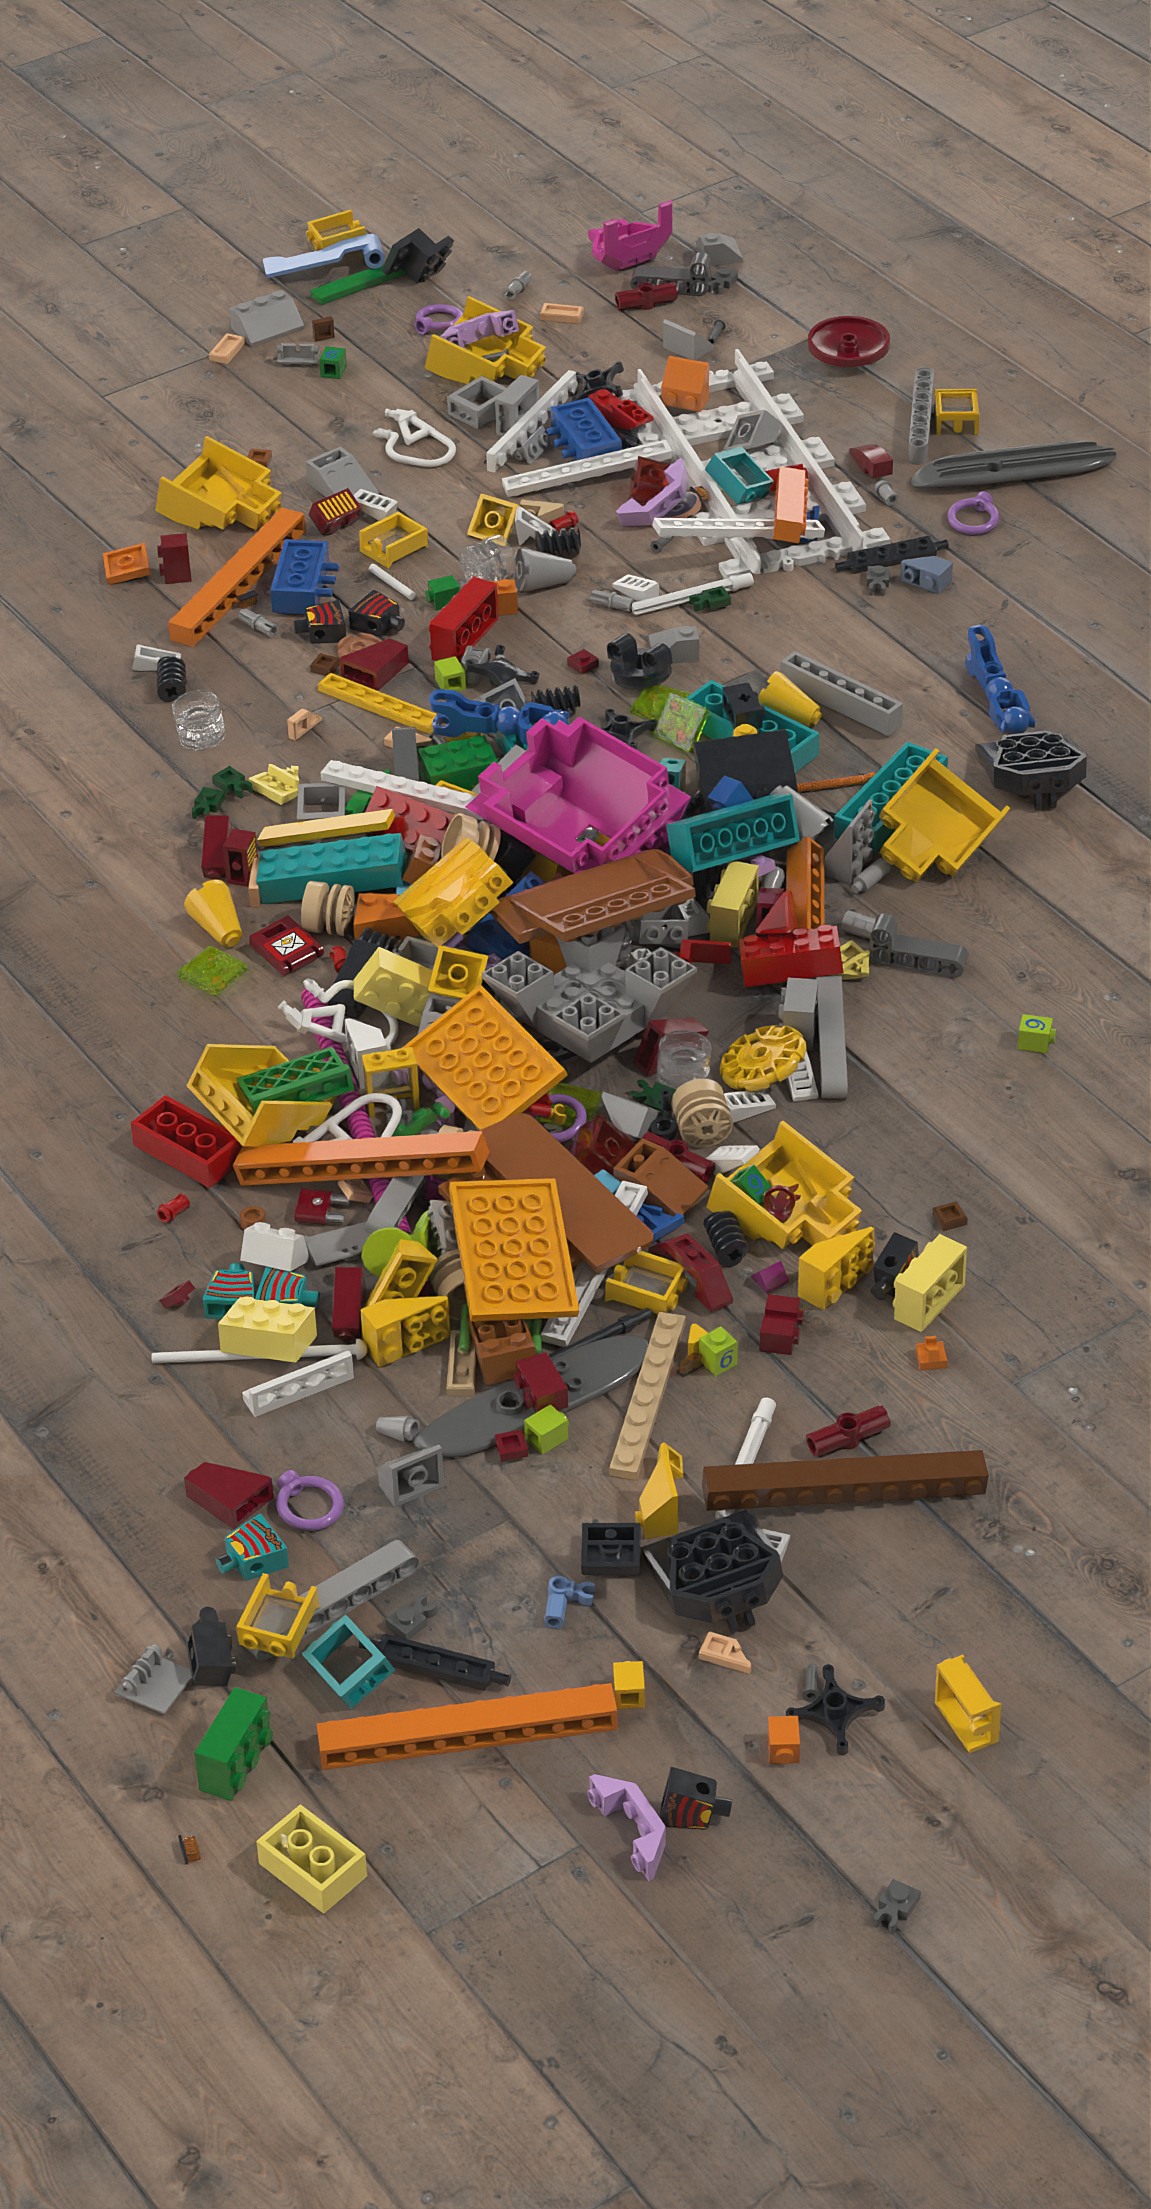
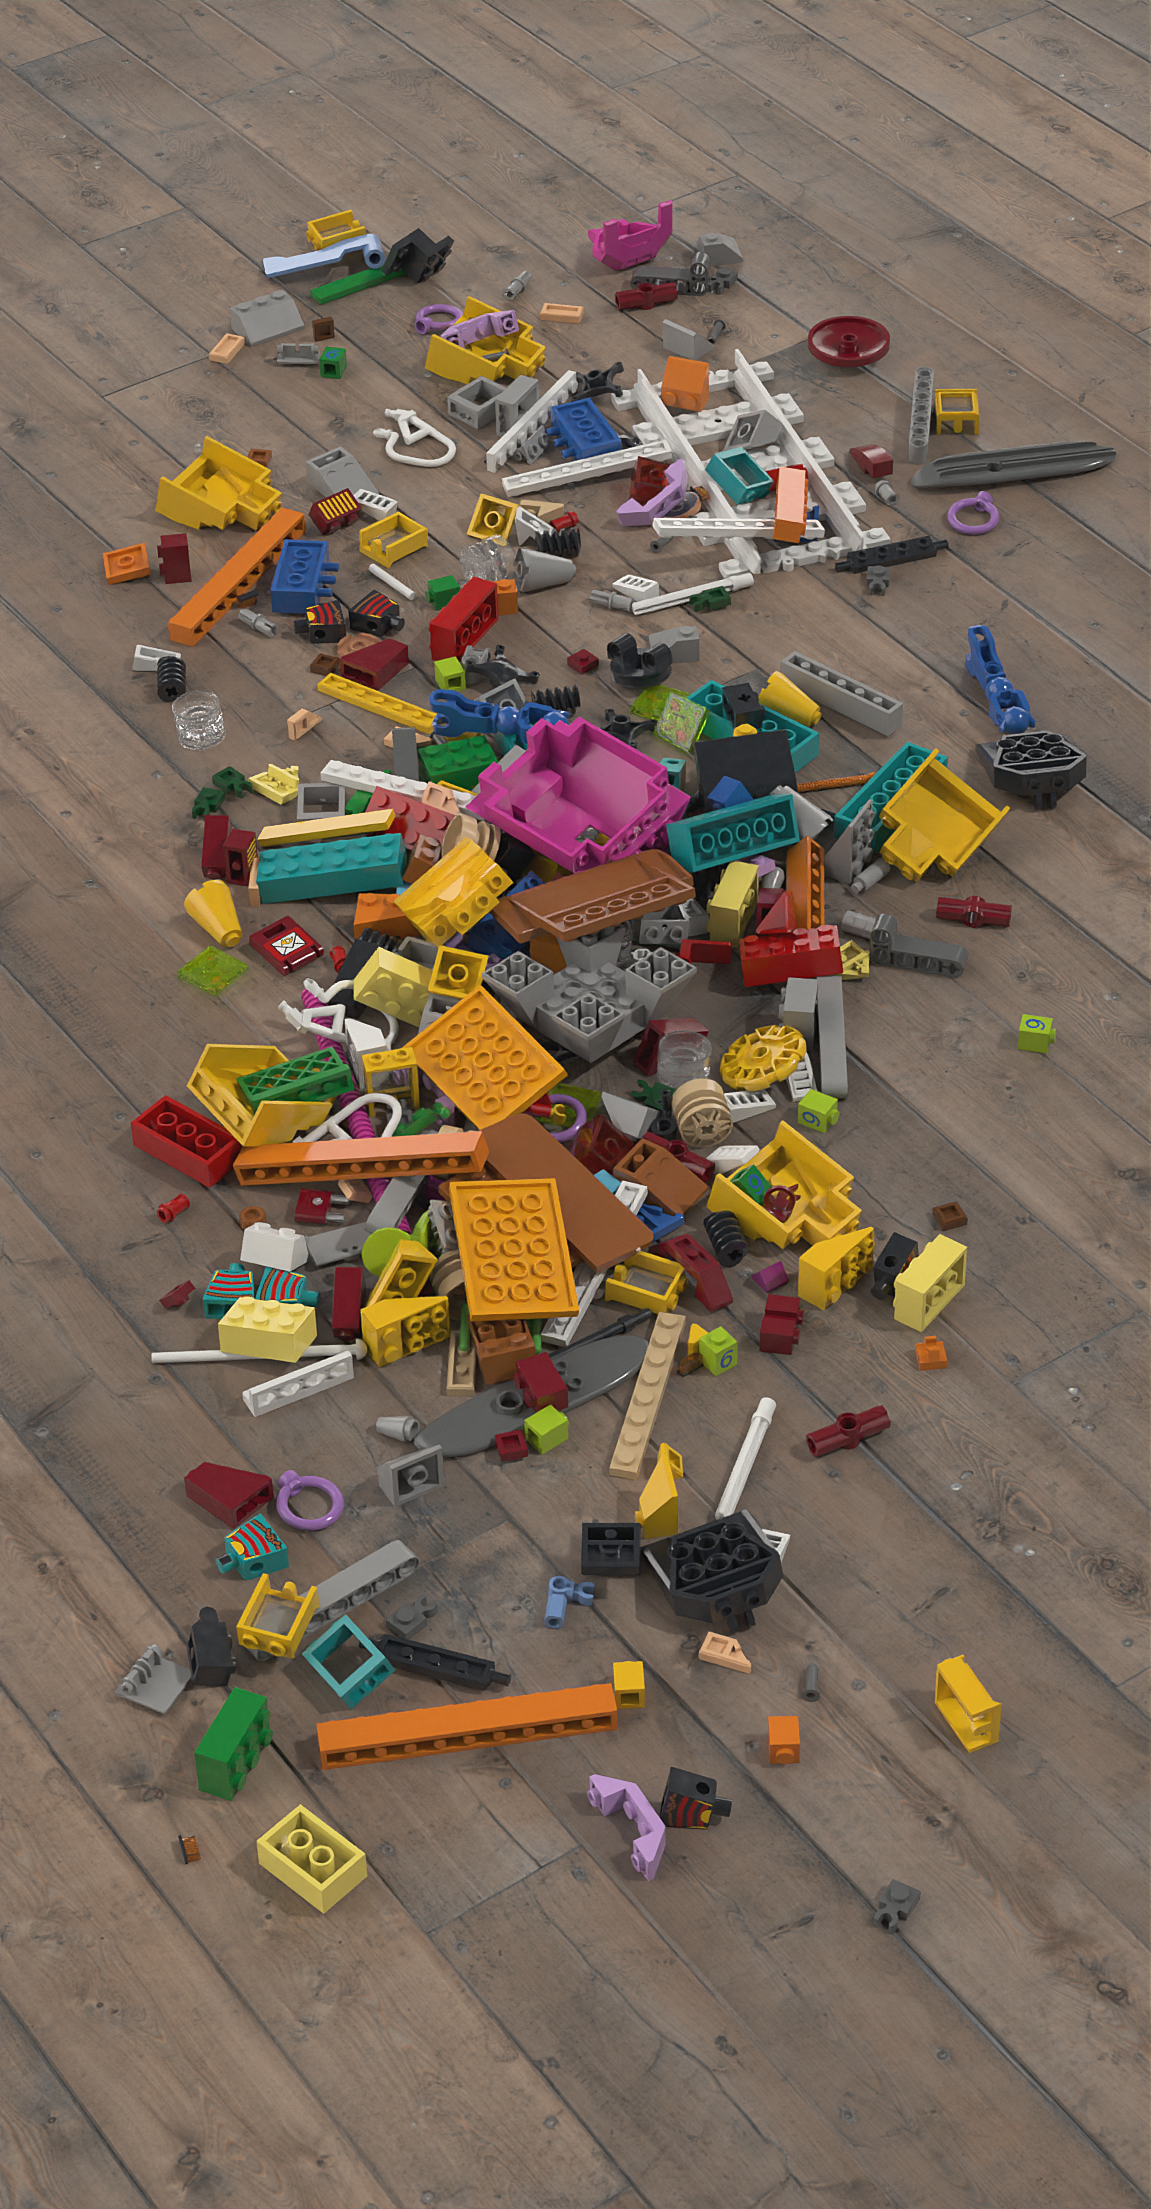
tan wheel [301,881,355,936] -> none
red slope [588,389,654,429] -> none
reddish brown brick [702,1450,989,1511] -> none
black piece [786,1664,885,1755] -> none
sand blue slope [901,556,953,594] -> none
none -> light nougat tile [421,781,461,815]
none -> lime brick [798,1089,840,1133]
none -> dark red piece [936,896,1012,928]

